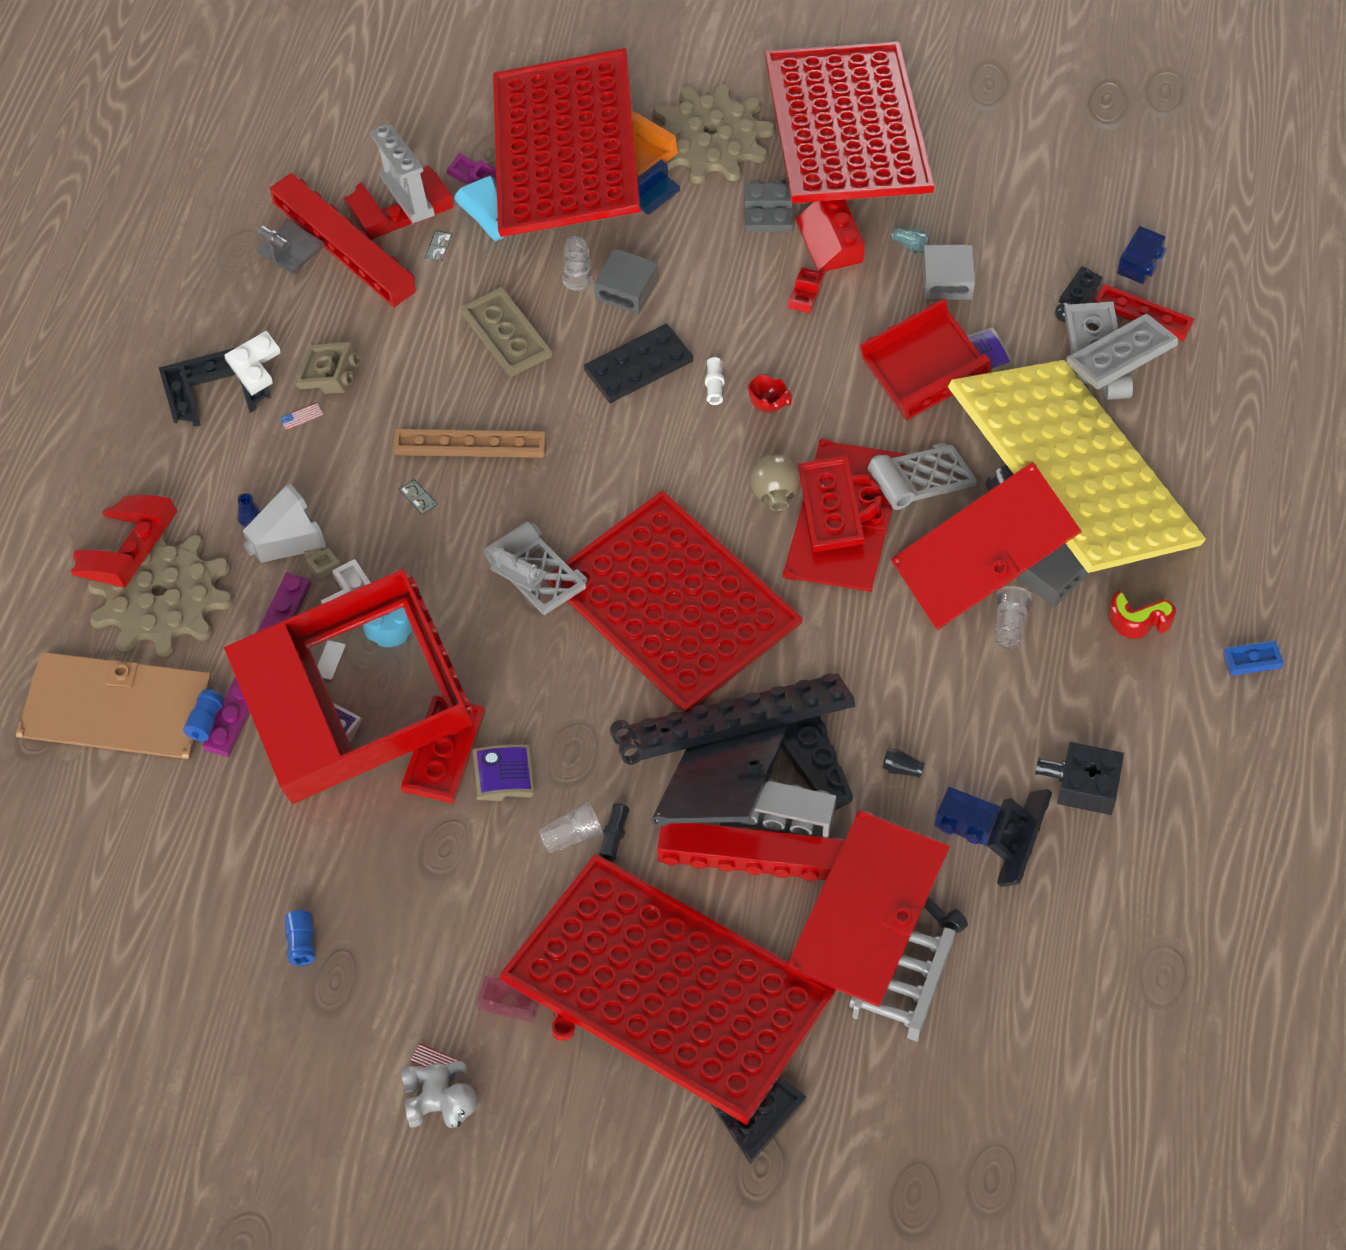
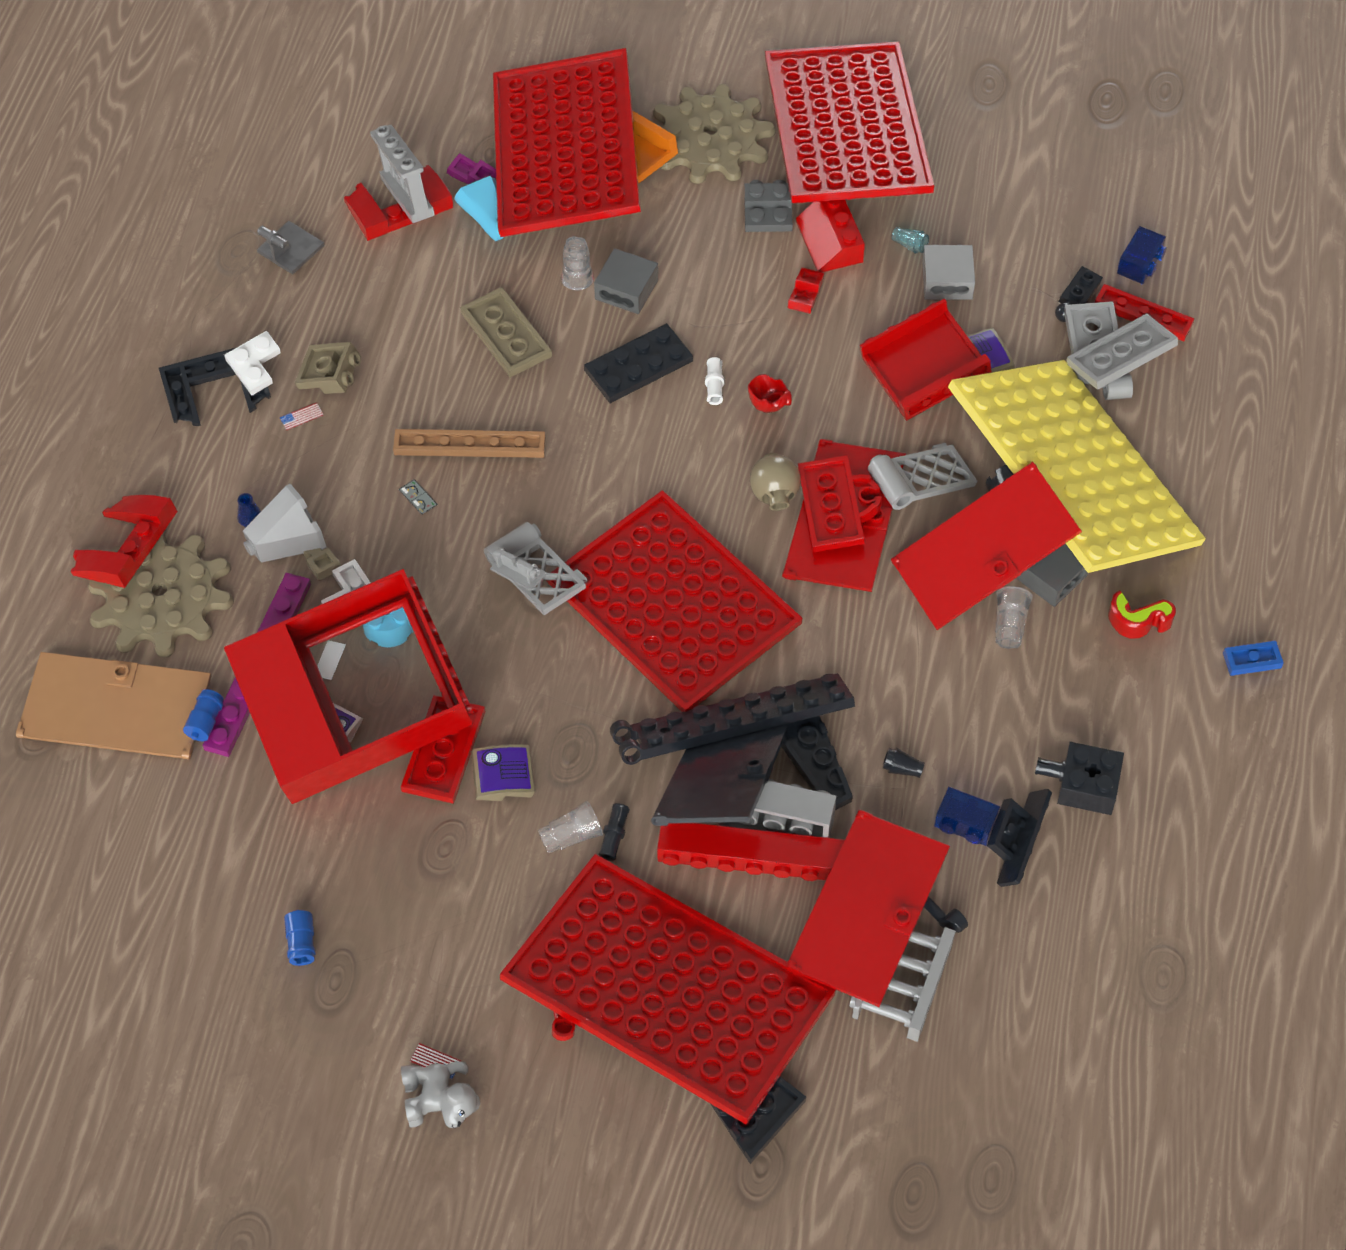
red brick [269,173,416,307] -> none
light grey sticker [425,231,452,262] -> none
clear pink piece [477,975,540,1023] -> none
clear blue panel [638,160,680,215] -> none

